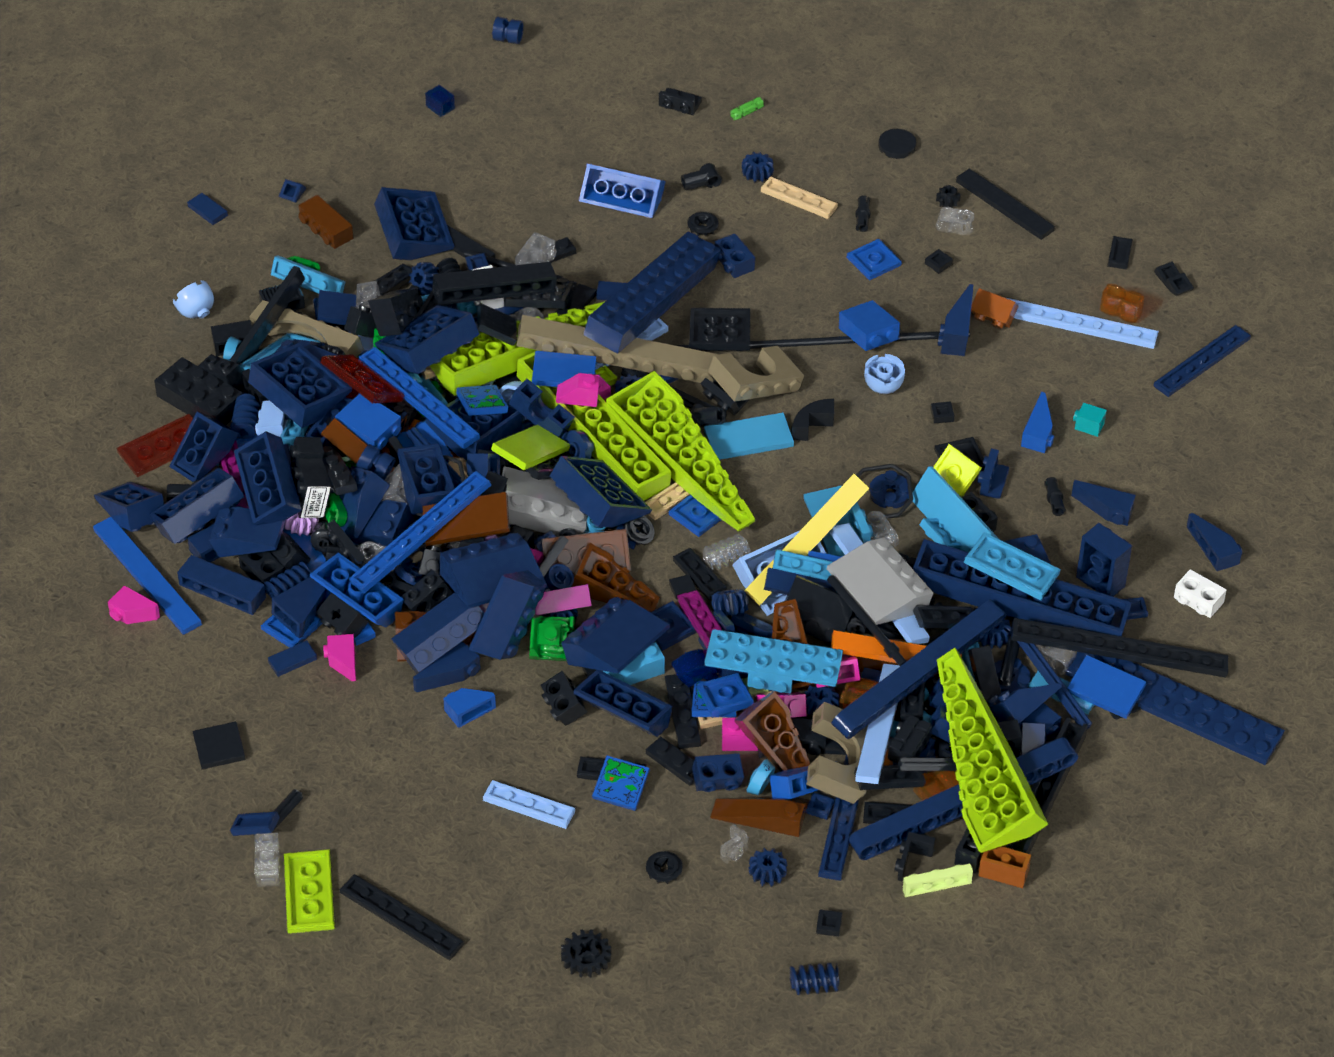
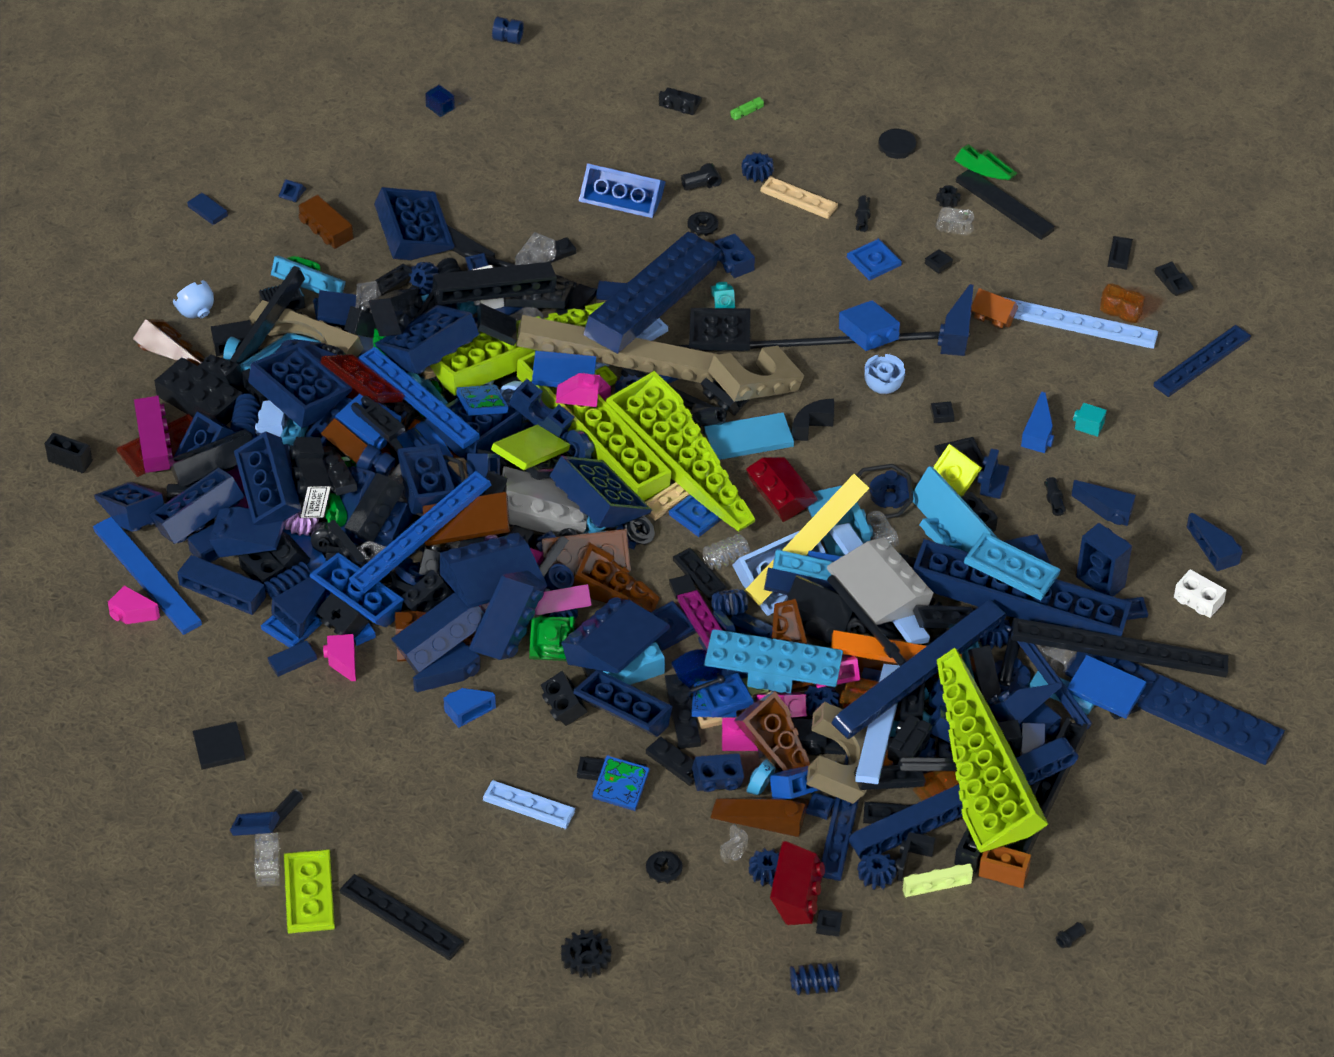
none -> black brick [44,432,93,474]
none -> wedge [133,319,205,366]
none -> magenta brick [134,396,173,473]
none -> black brick [168,429,253,487]
none -> black brick [344,473,405,543]
none -> black hinge [351,395,405,442]
none -> black hinge [682,675,726,697]
none -> teal bracket [711,282,735,308]
none -> dark red slope [746,457,818,522]
none -> dark red slope [770,841,825,925]
none -> dark blue gear [857,850,897,890]
none -> green slope [954,144,1017,180]
none -> black pin [1056,922,1086,948]

